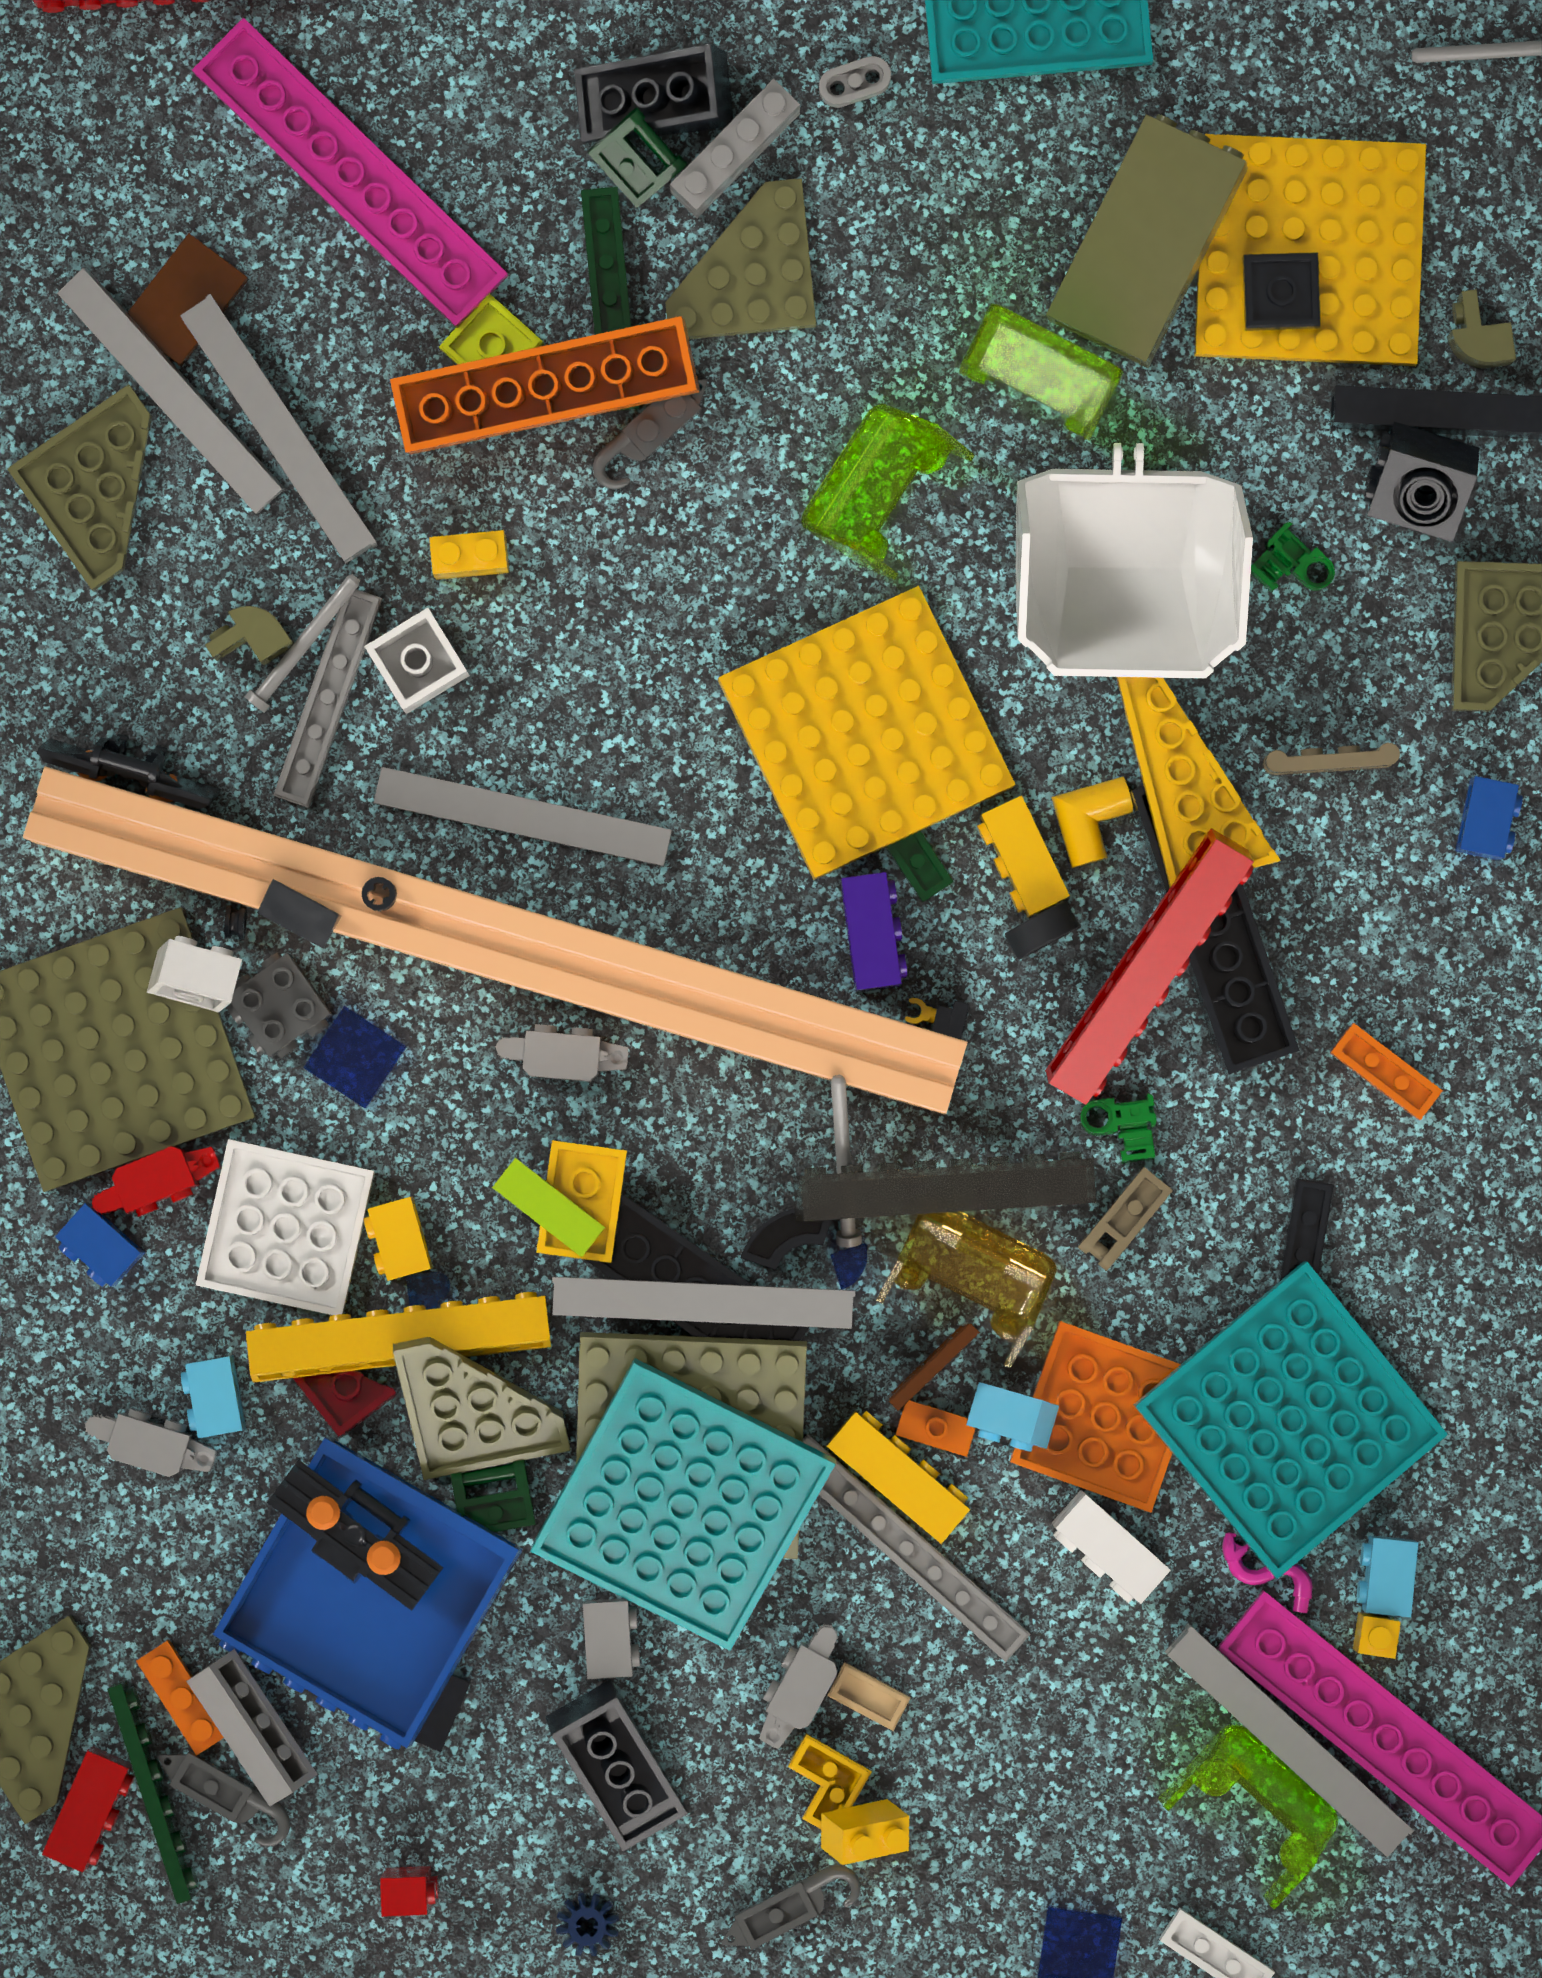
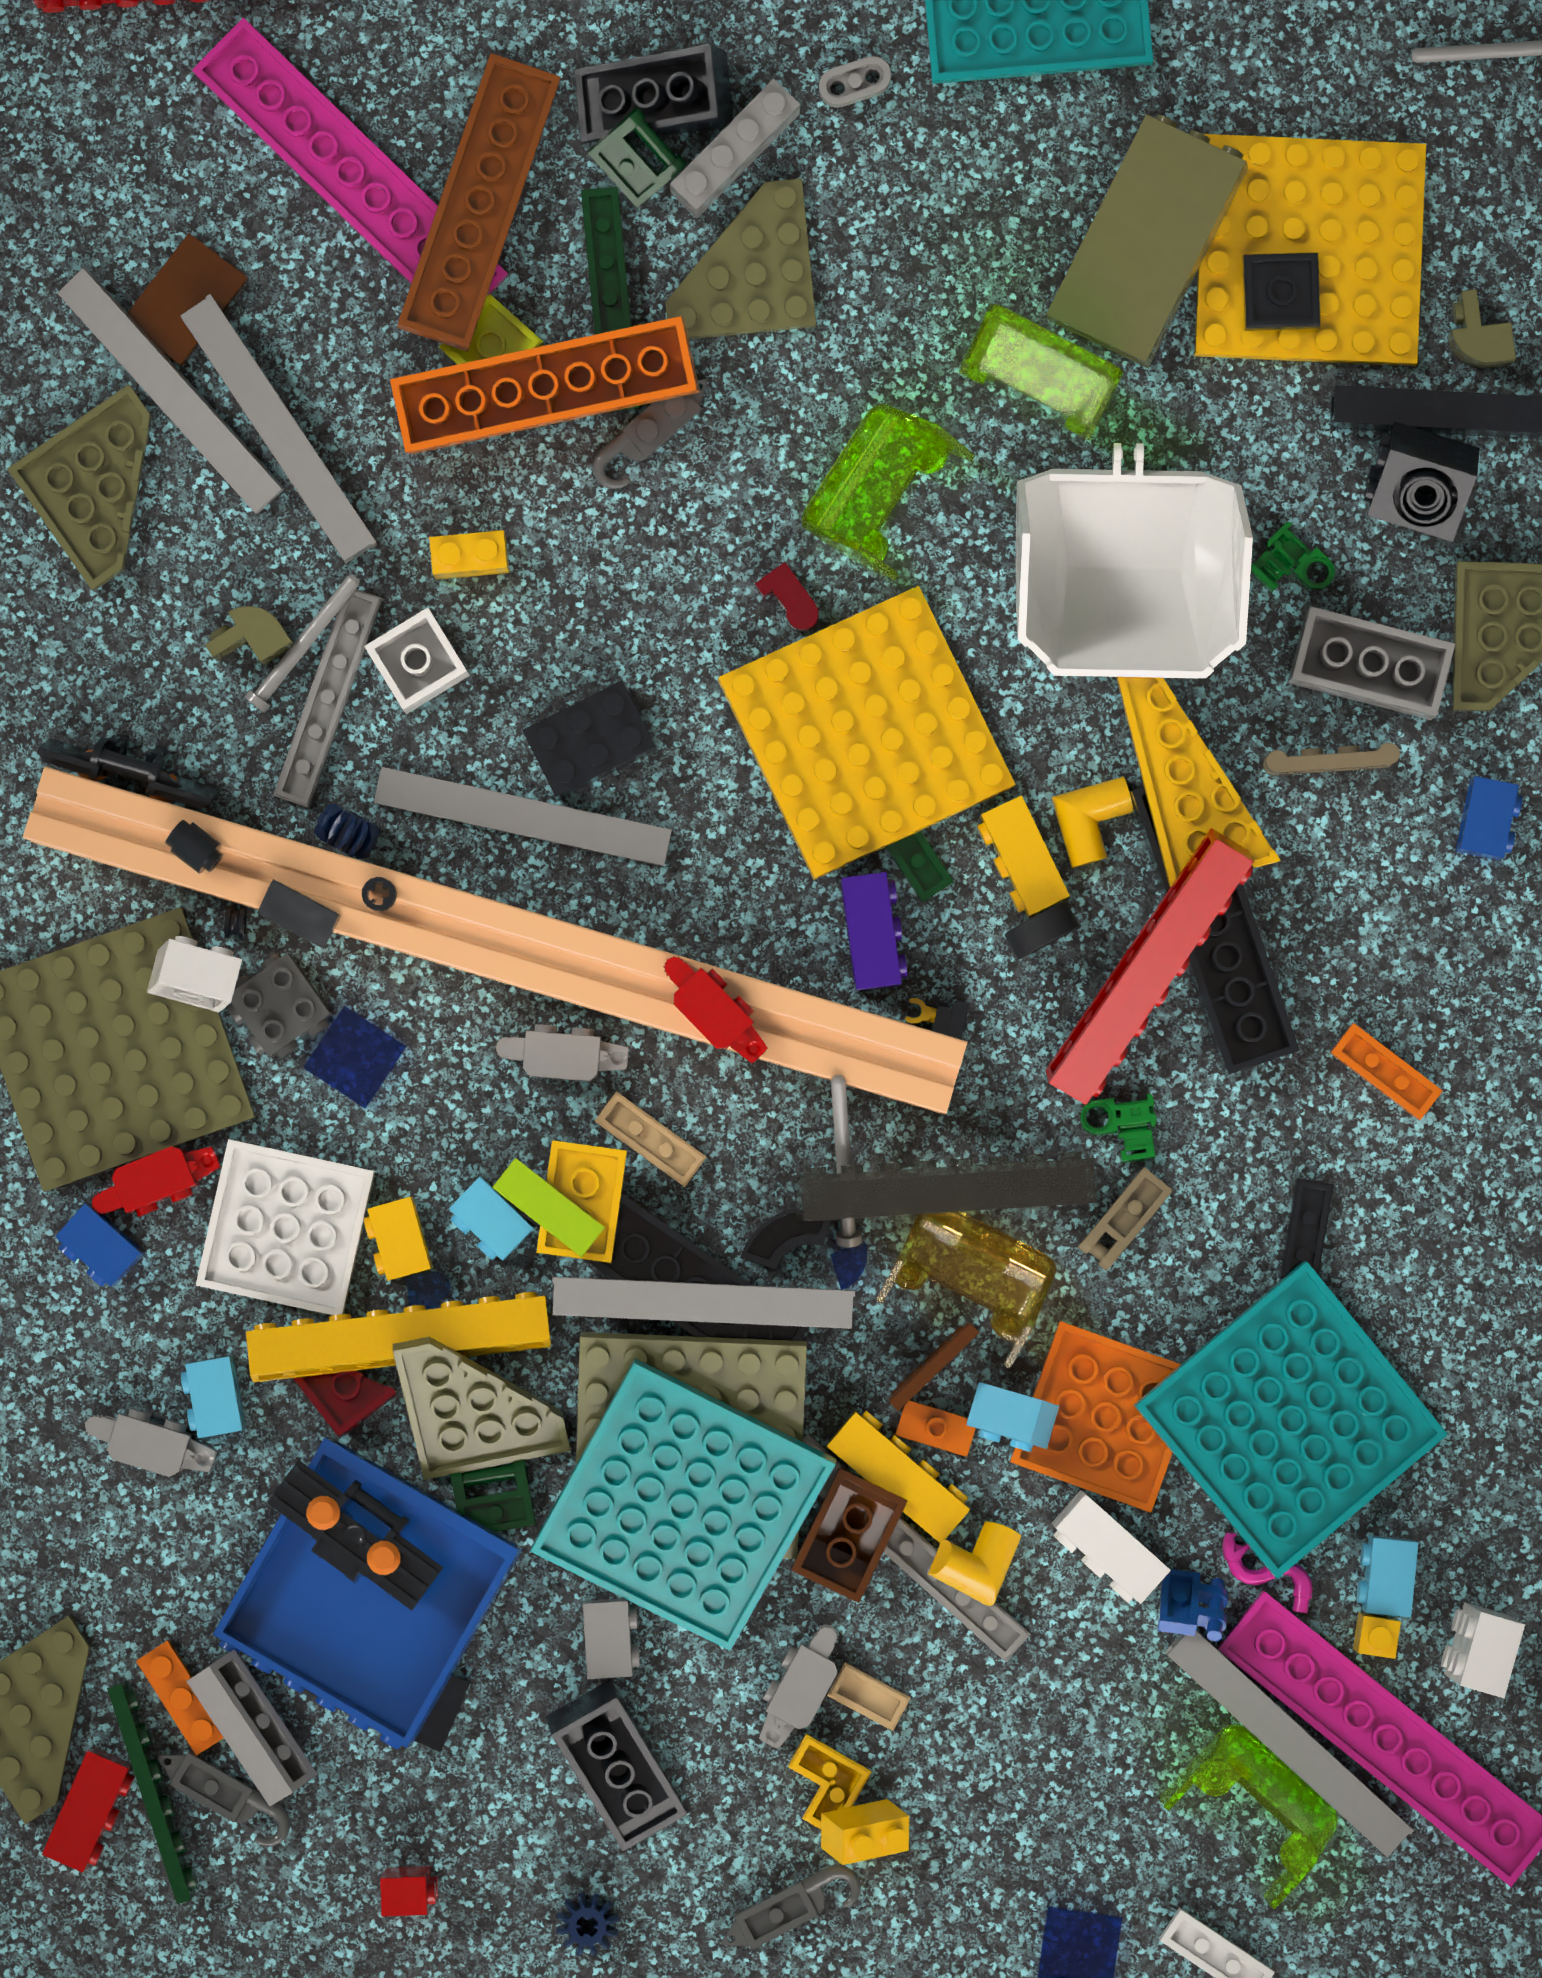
none -> black brick [165,820,223,874]
none -> dark blue gear [314,804,381,859]
none -> dark orange plate [397,53,561,352]
none -> medium azure brick [449,1176,535,1261]
none -> black brick [522,680,657,800]
none -> tan tile [595,1091,707,1187]
none -> red hinge [663,956,768,1063]
none -> dark red leg [755,562,818,633]
none -> reddish brown slope [791,1468,908,1603]
none -> yellow brick [928,1521,1021,1606]
none -> blue plate [1158,1569,1228,1641]
none -> light grey brick [1287,606,1455,720]
none -> white brick [1441,1602,1525,1698]

